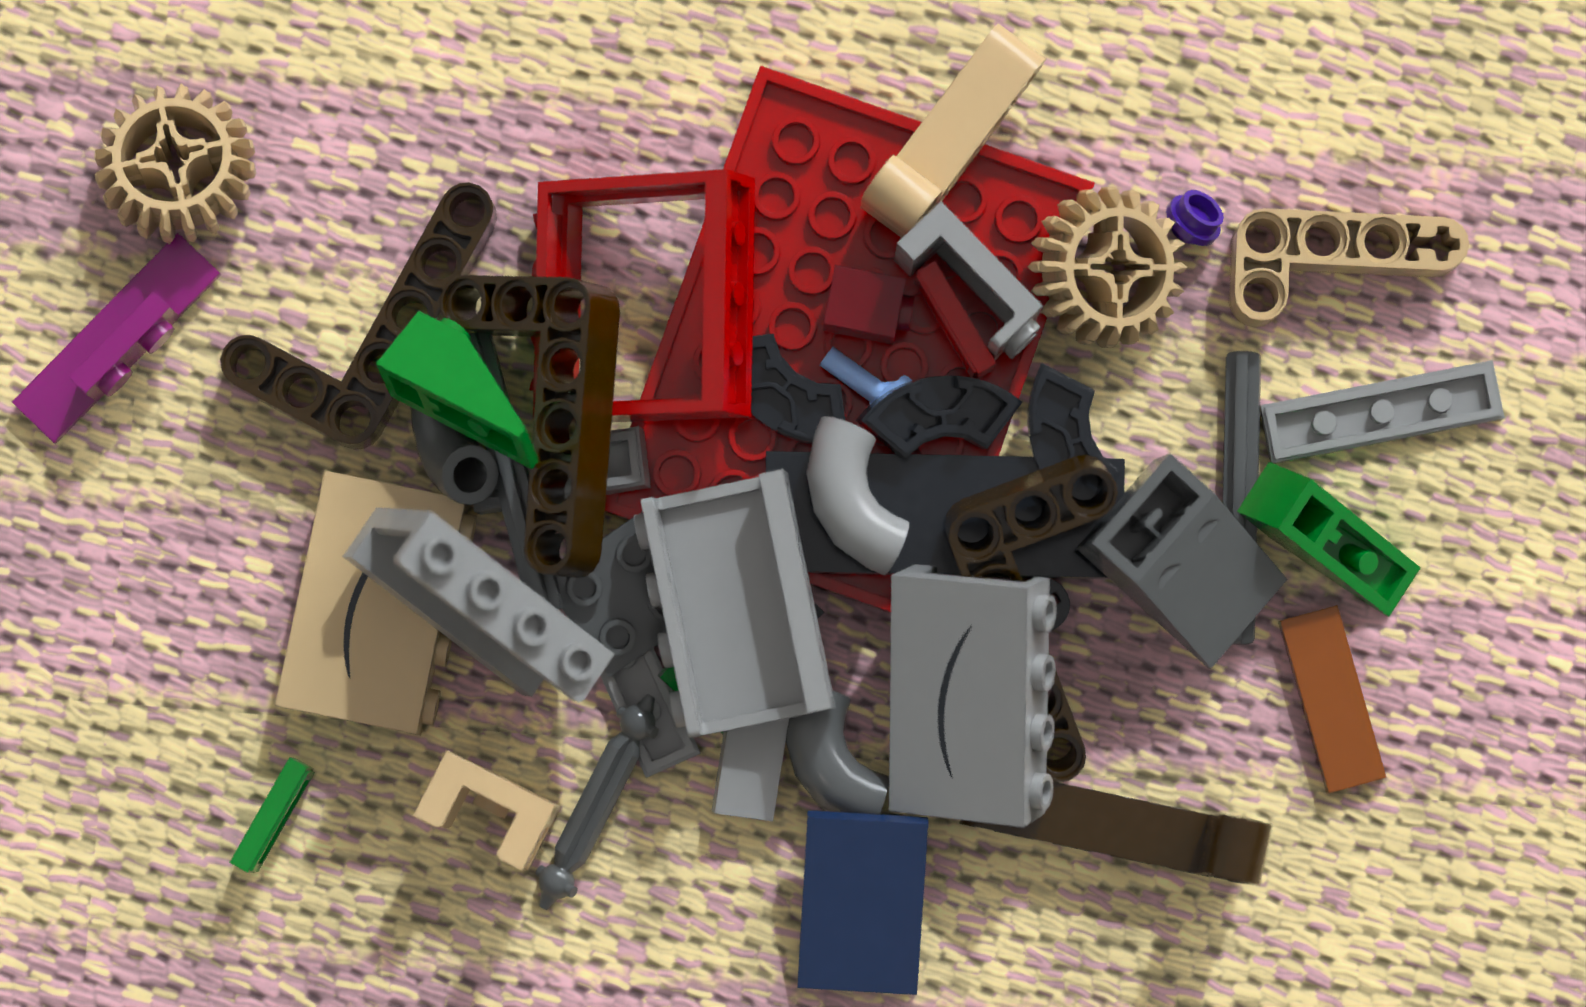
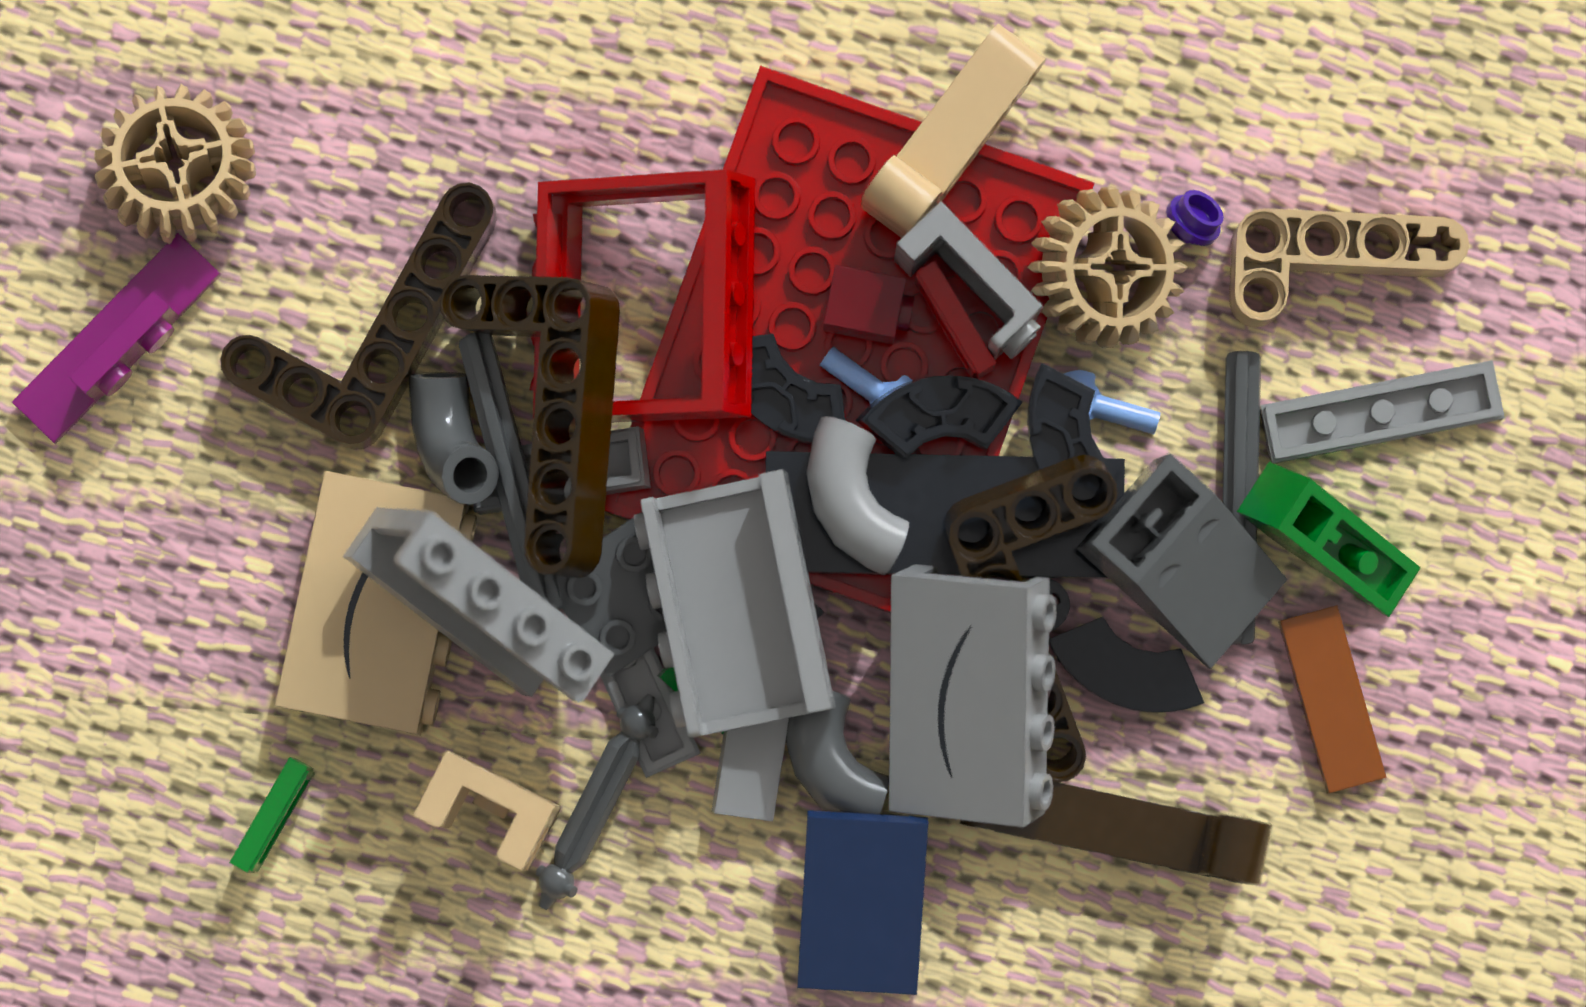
green slope [376,311,539,469] -> none
none -> black tile [1049,616,1204,713]
none -> light blue bar [1063,370,1161,435]

